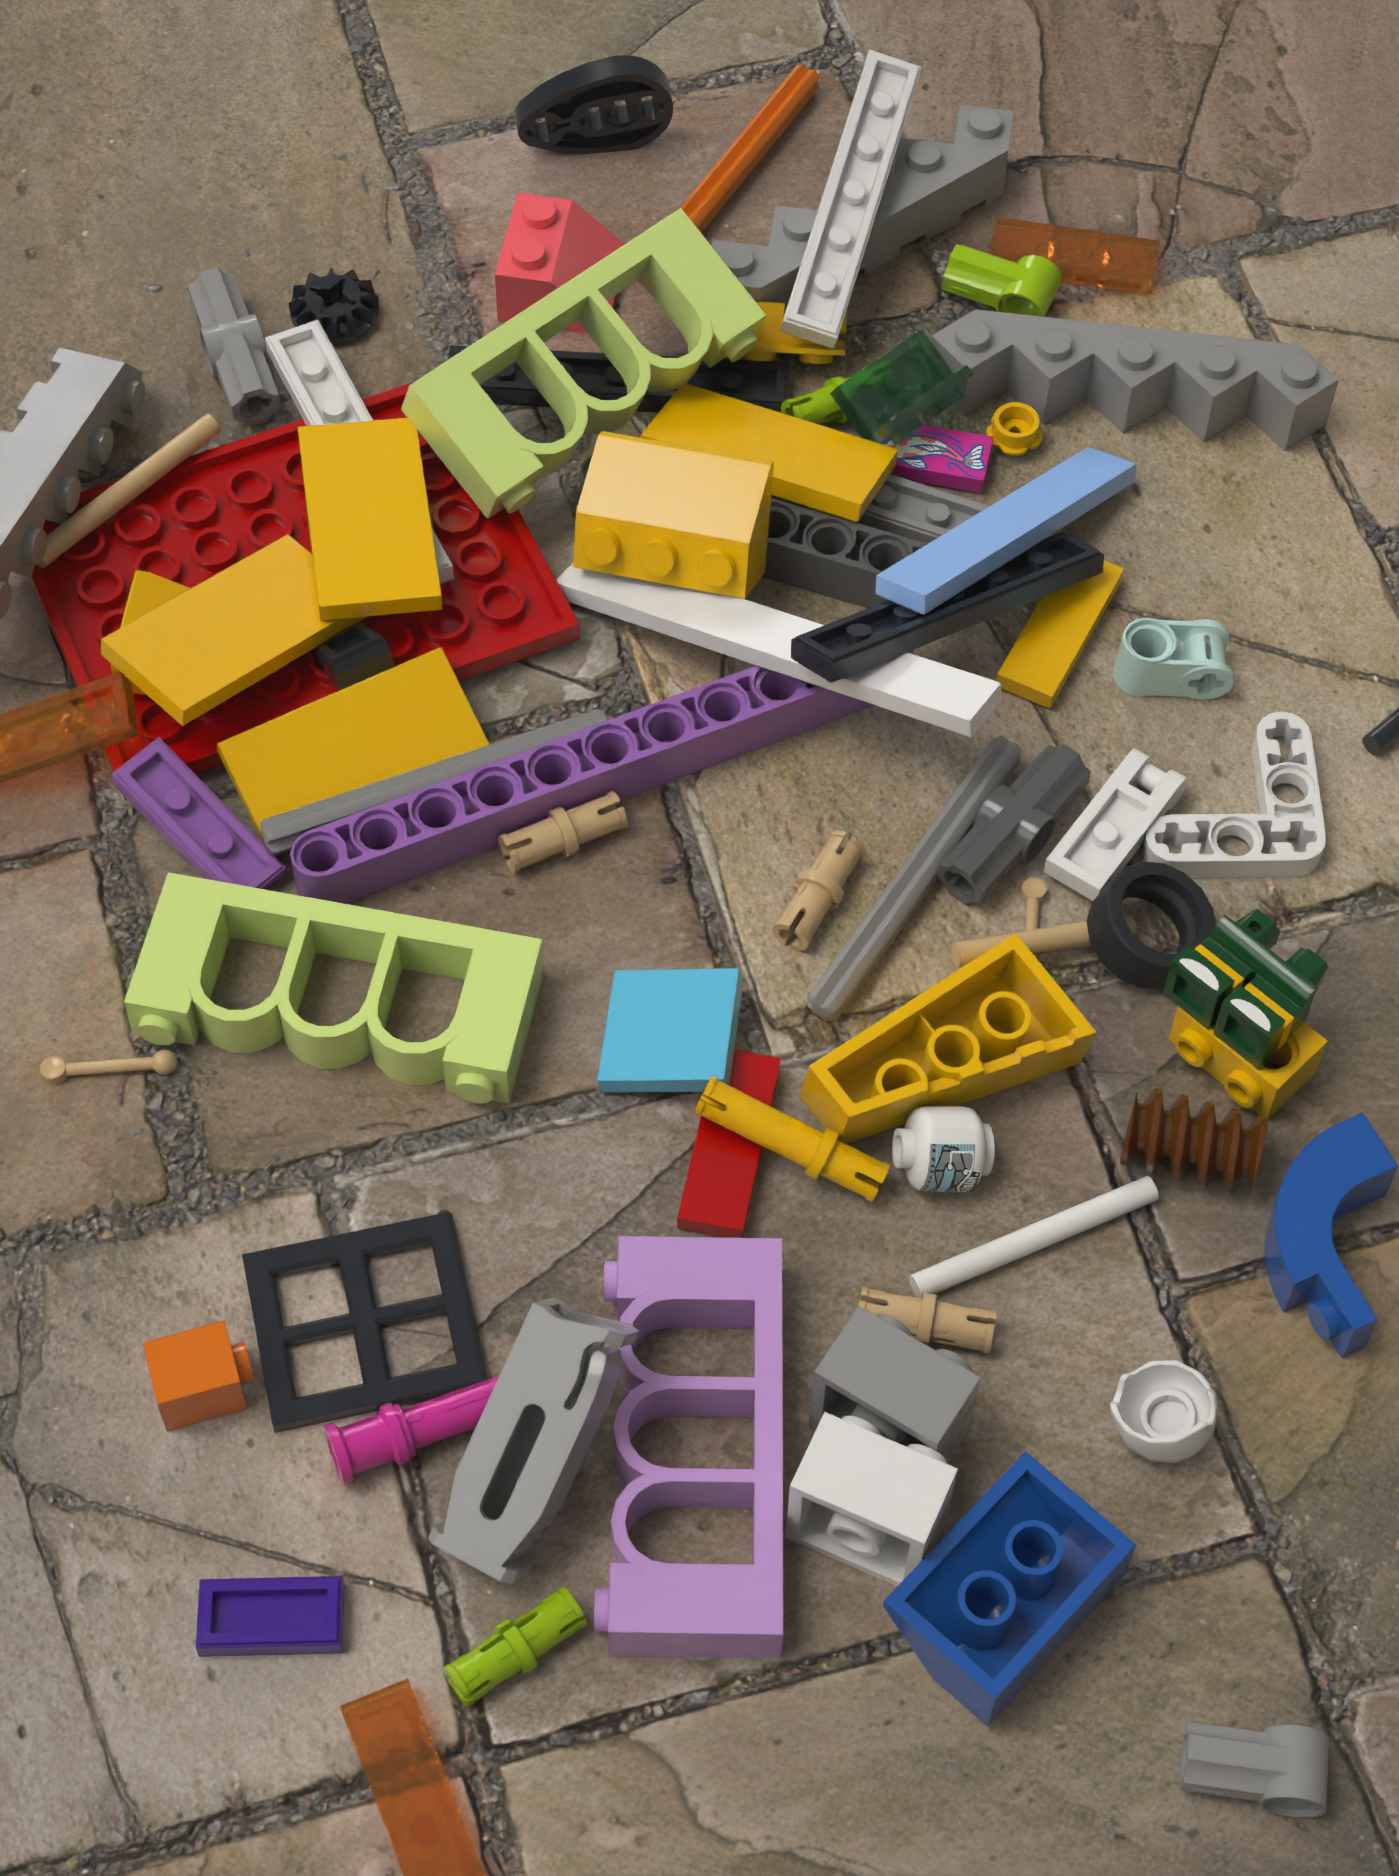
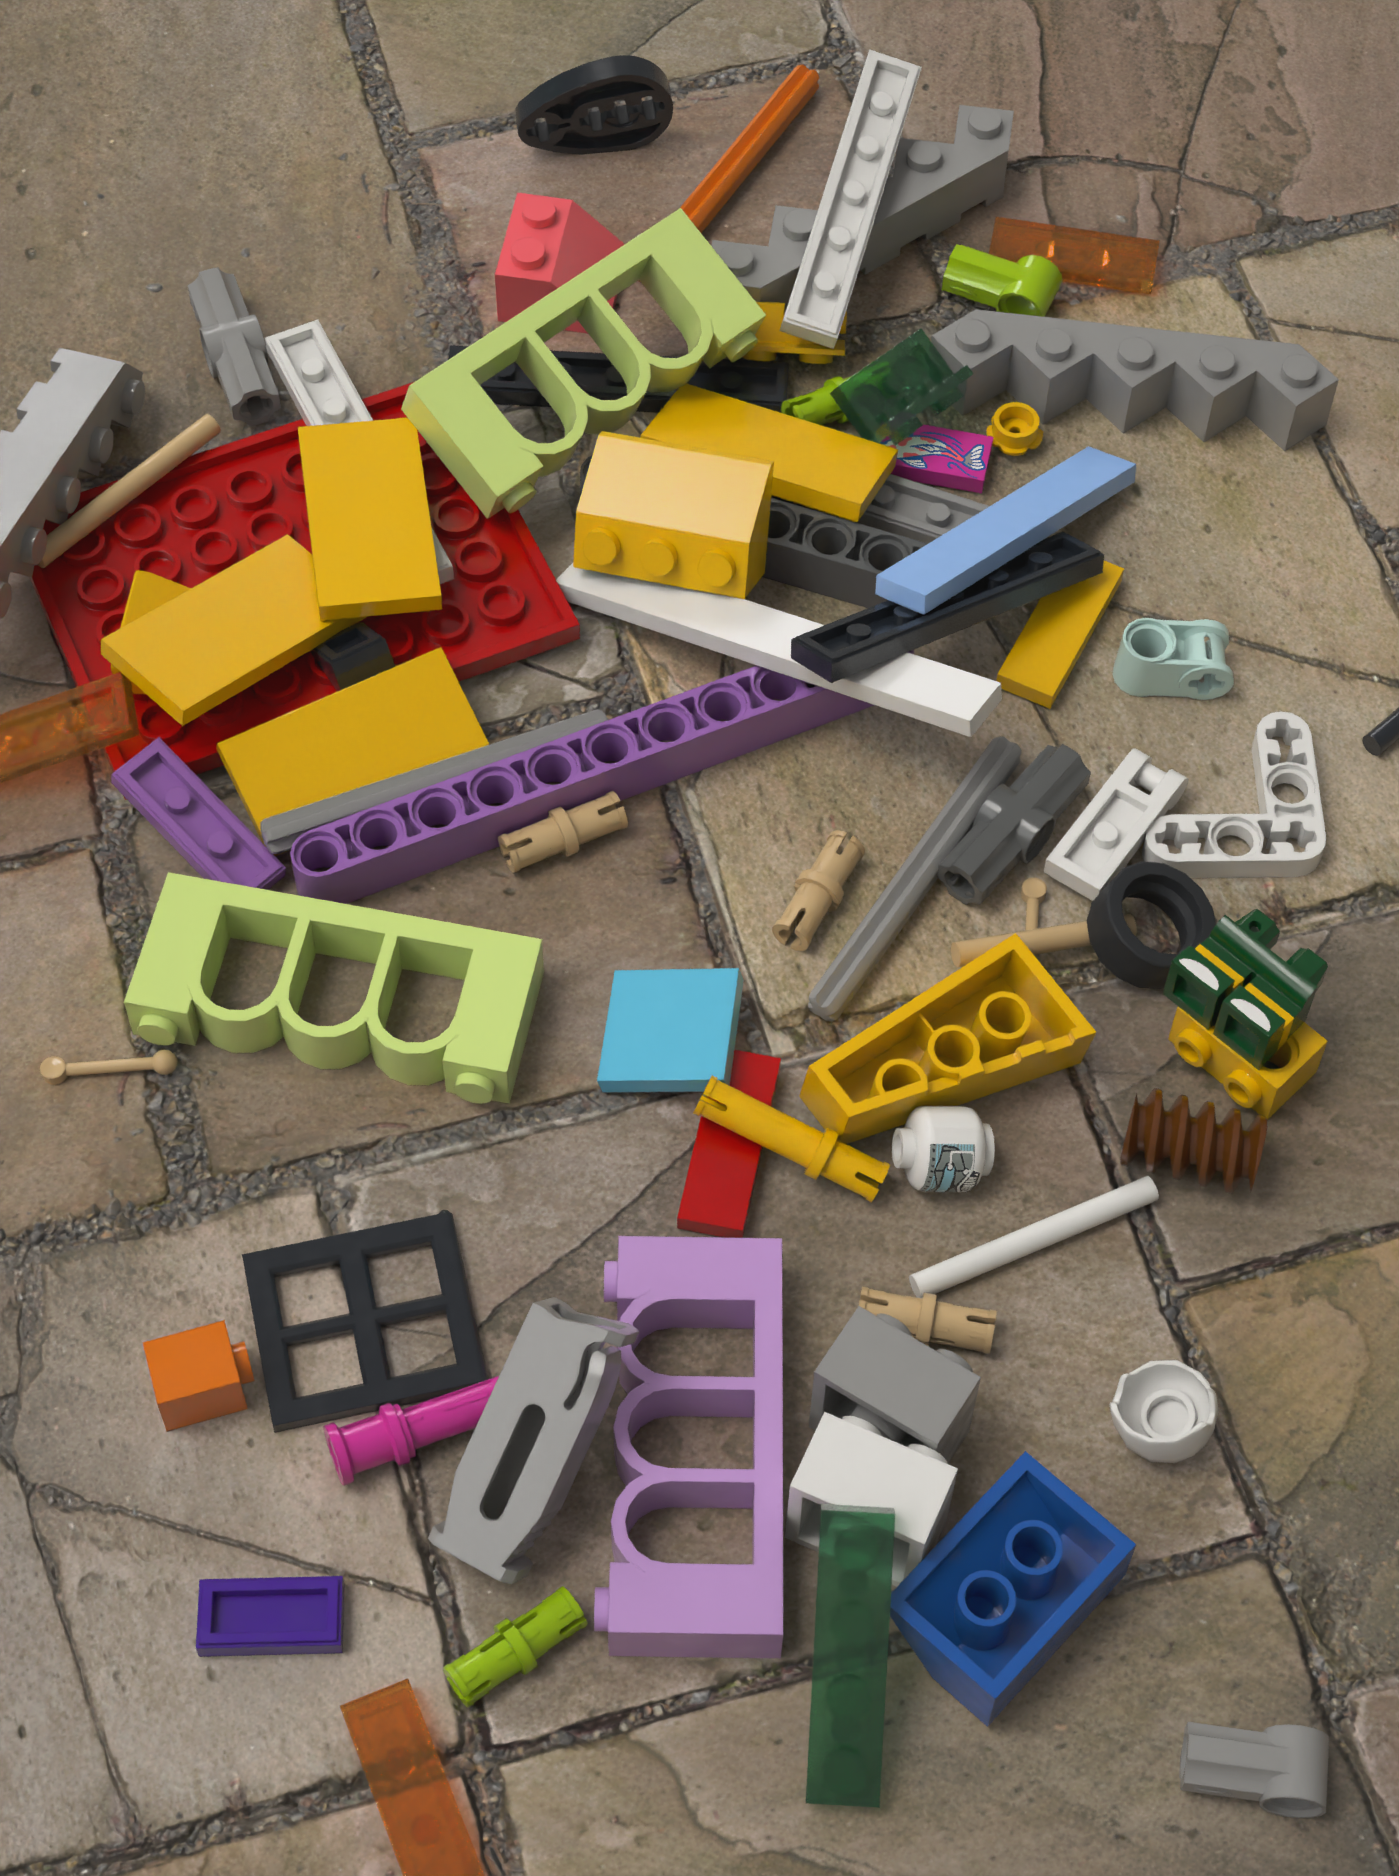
black gear [288,267,379,343] -> none
blue arch [1264,1112,1398,1358] -> none
none -> clear green plate [805,1504,895,1808]

